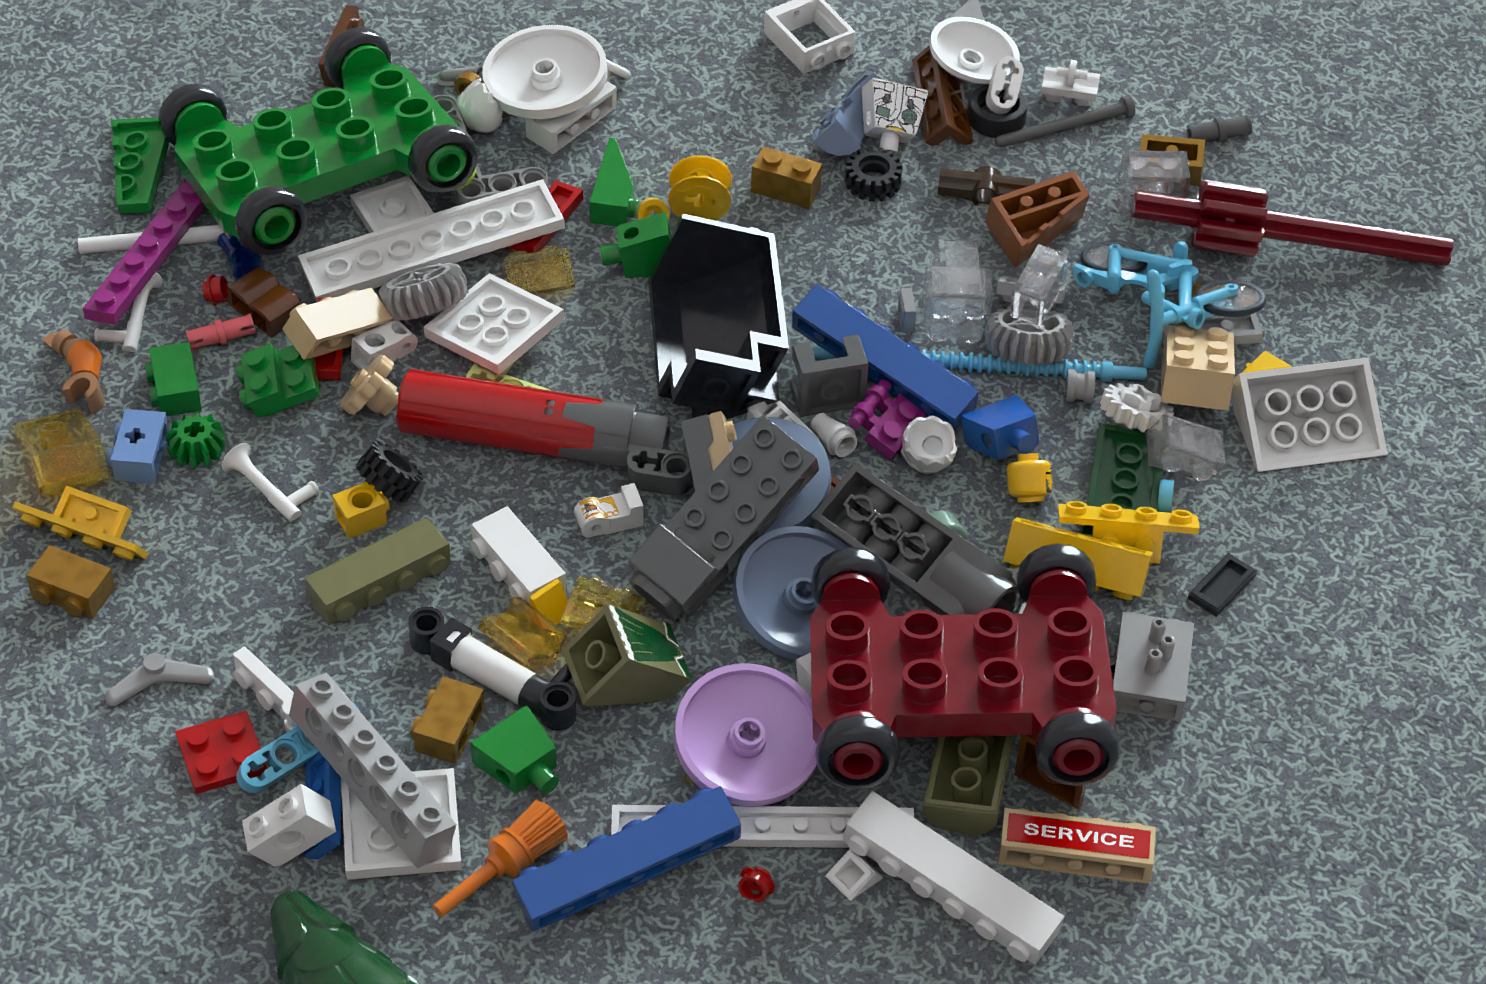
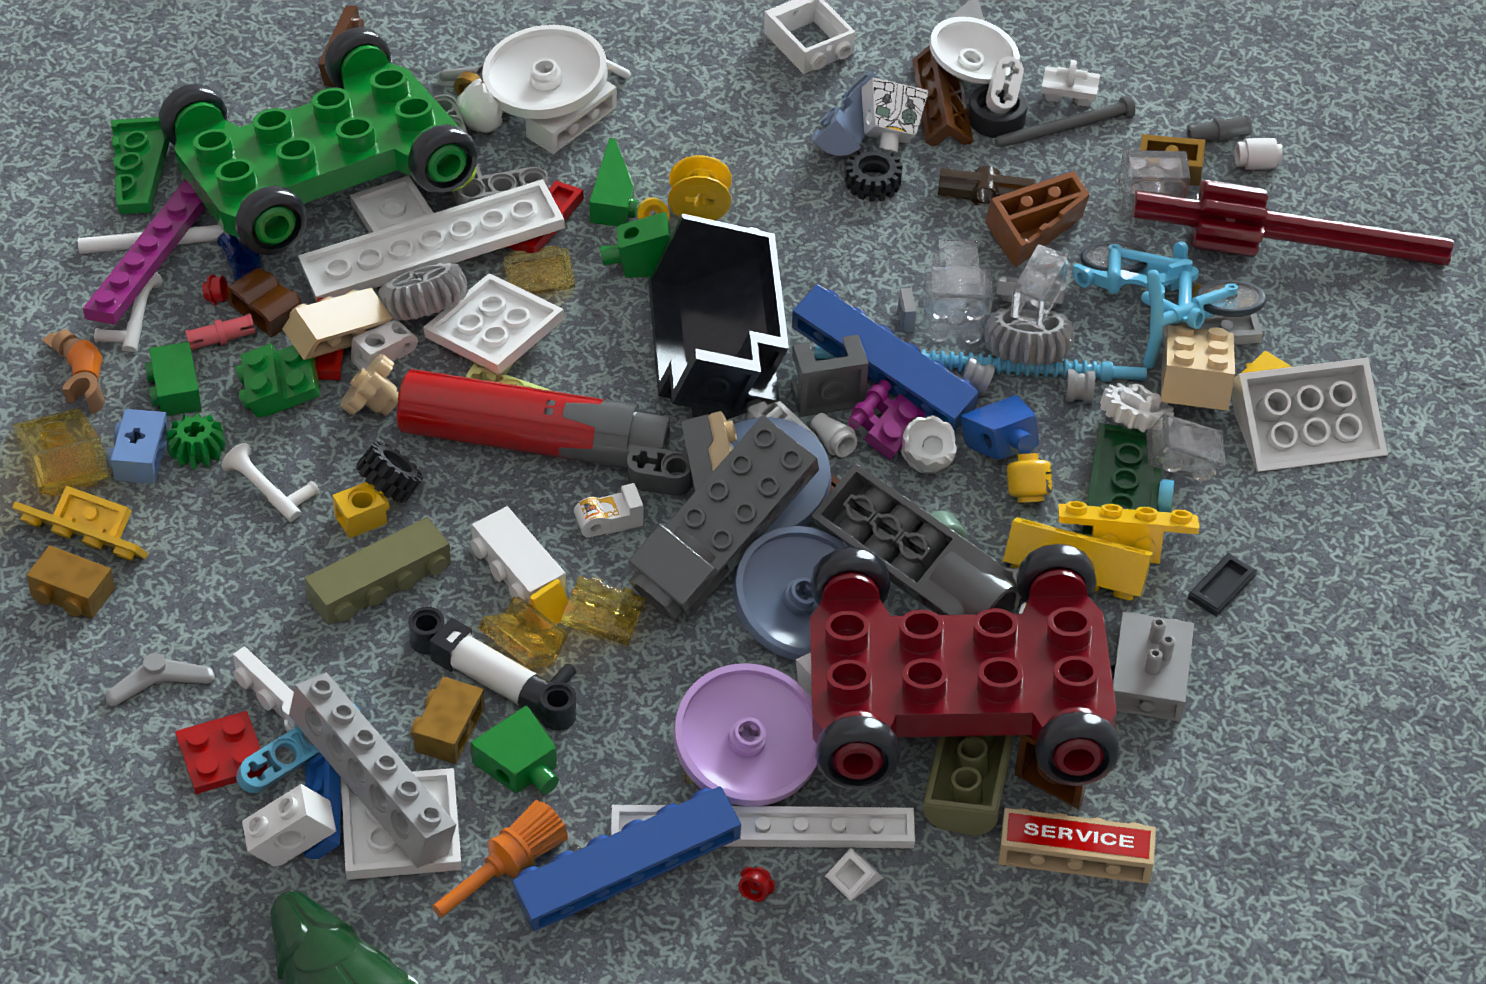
olive slope [562,604,692,707] -> none
pearl gold brick [751,146,822,209] -> none
white brick [844,791,1064,965] -> none
none -> light grey wheel [961,356,995,397]
none -> white brick [1235,138,1283,170]

